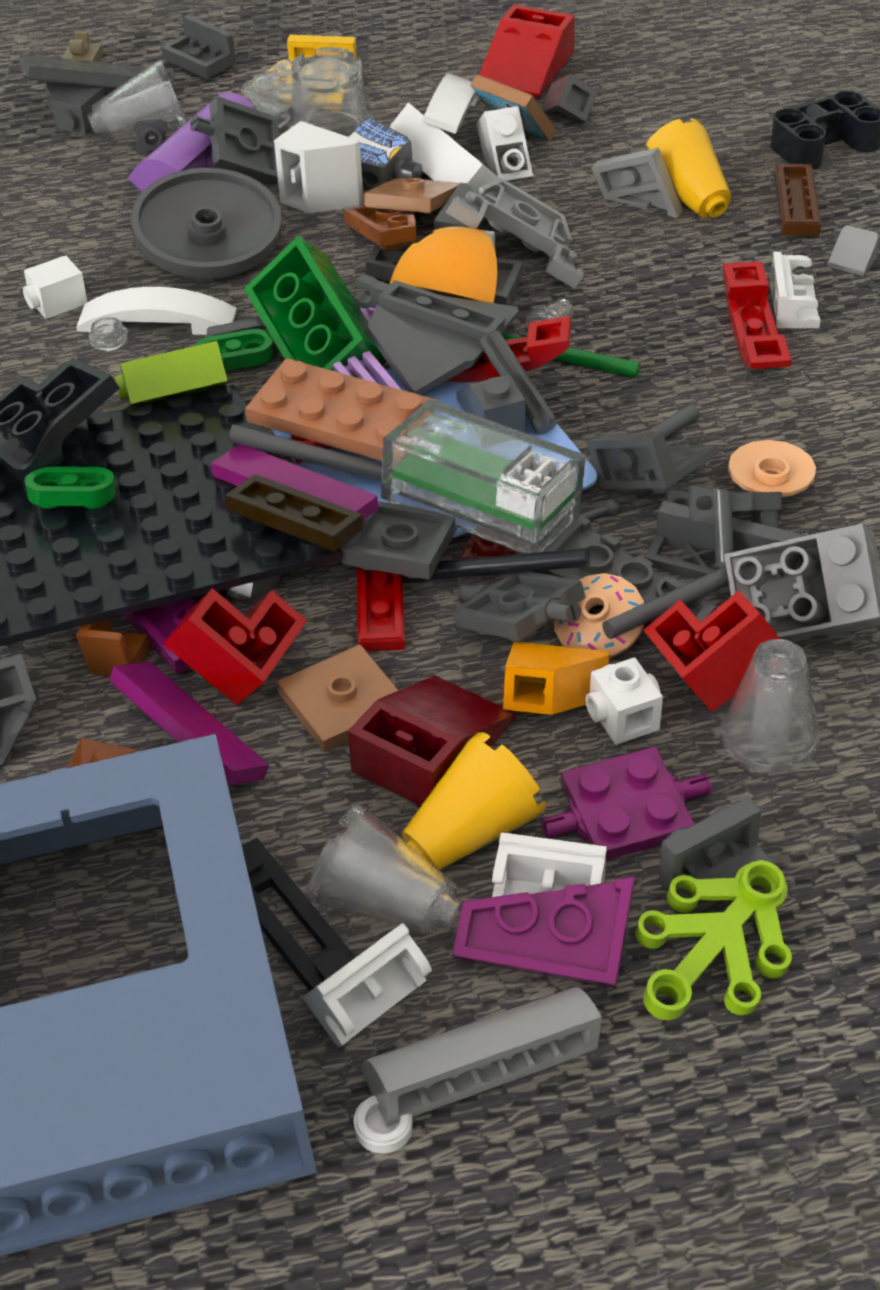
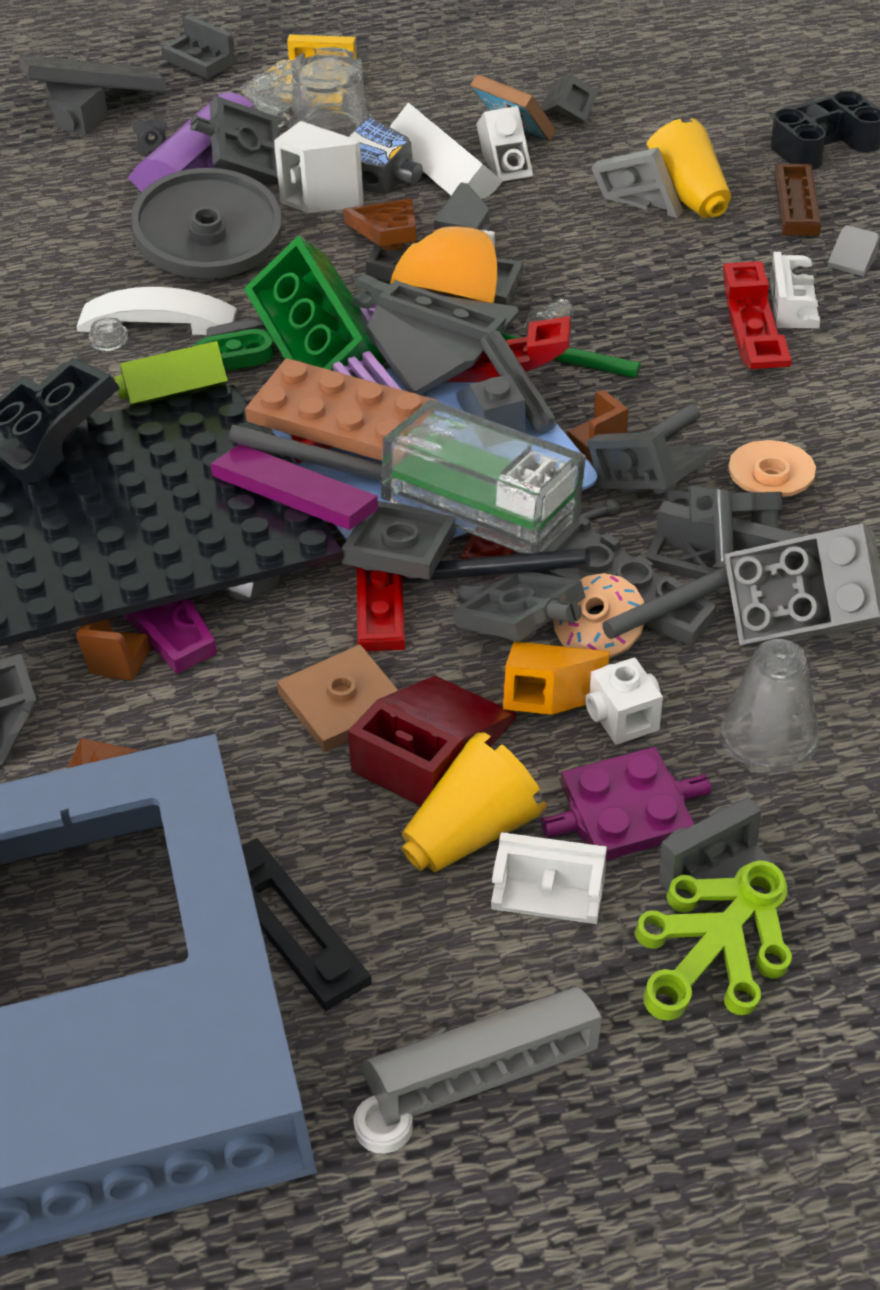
white brick [23,255,88,319] -> none
green plate [25,467,117,509] -> none
dark tan tile [61,31,103,62] -> none
clear cone [87,59,186,139] -> none
magenta tile [109,662,269,786] -> none
red brick [163,588,308,706] -> none
dark brown plate [225,474,363,552] -> none
white hinge [302,923,432,1047] -> none
clear cone [307,803,463,934] -> none
medium nougat plate [364,177,460,213] -> none
white slope [422,73,480,134] -> none
light grey wing [445,178,583,289] -> none
magenta wing [452,877,635,988] -> none
red slope [479,4,575,99] -> none
red brick [643,591,789,712] -> none
none -> dark orange panel [567,389,628,463]

